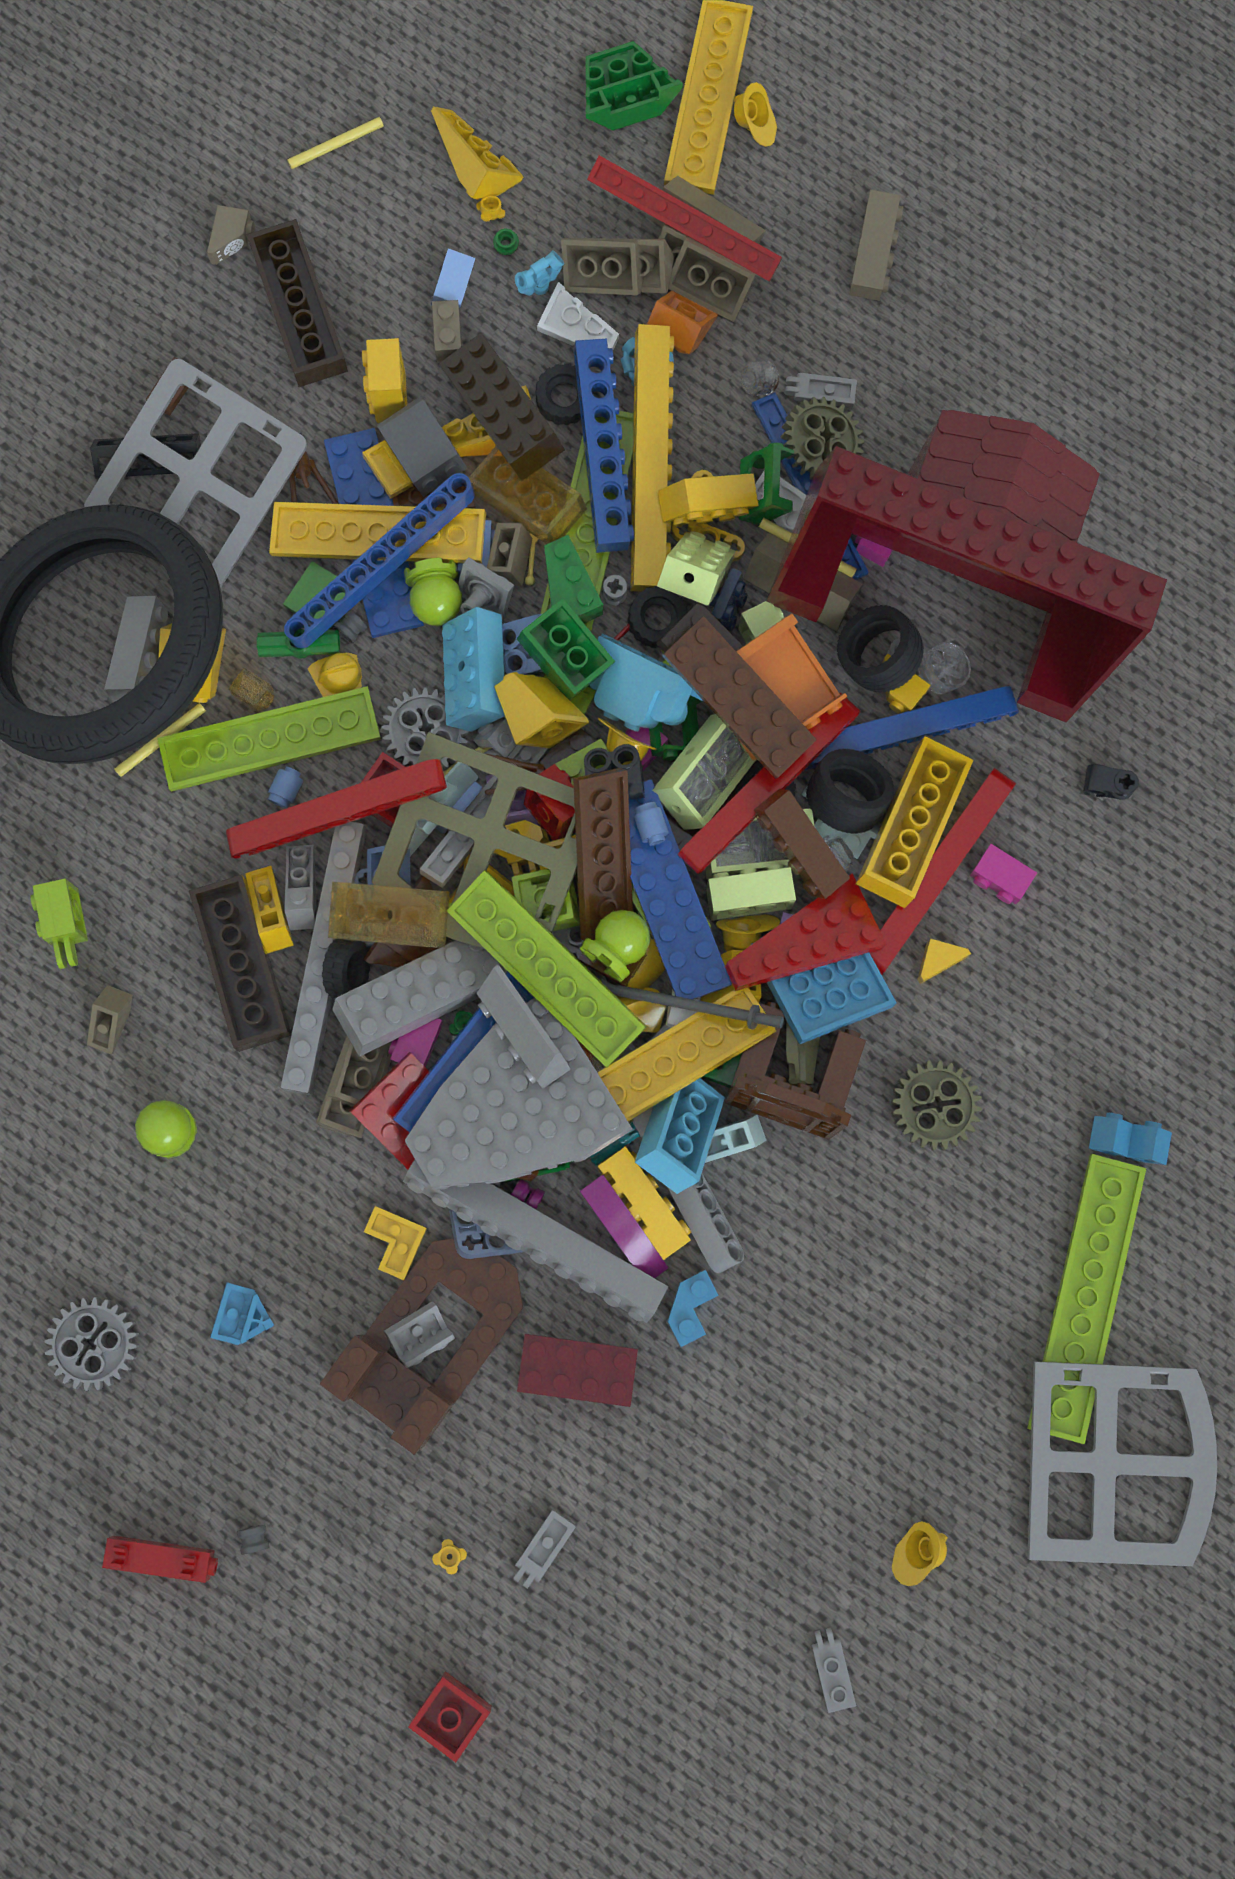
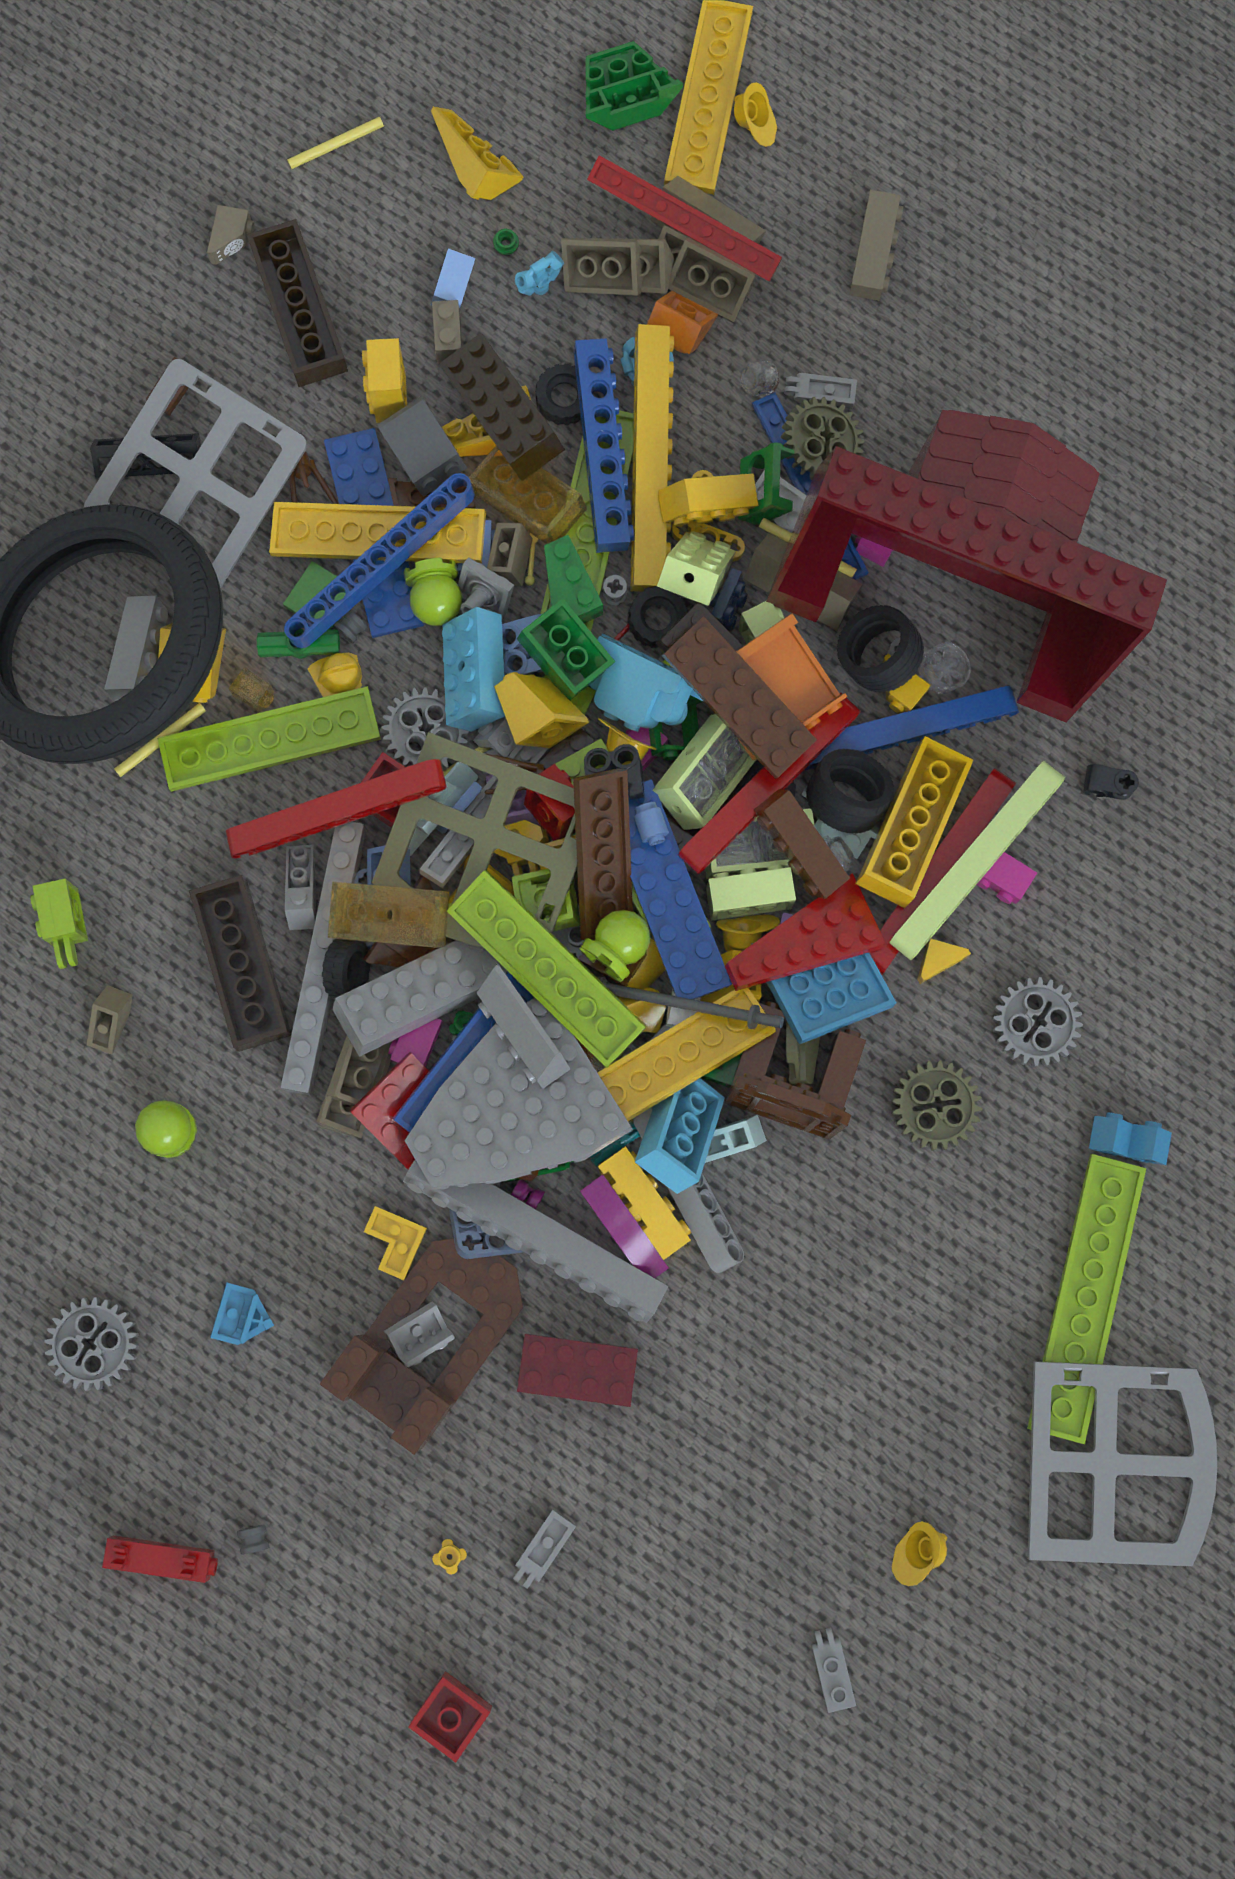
yellow slope [245,866,294,954] -> none
medium blue brick [267,766,303,809] -> none
yellow tile [362,440,413,499] -> none
yellow plate [476,195,505,222] -> none
white wing [537,282,619,350] -> none
dark azure brick [667,1270,719,1347] -> none
none -> yellowish green beam [889,761,1066,960]
none -> light grey gear [991,977,1083,1067]

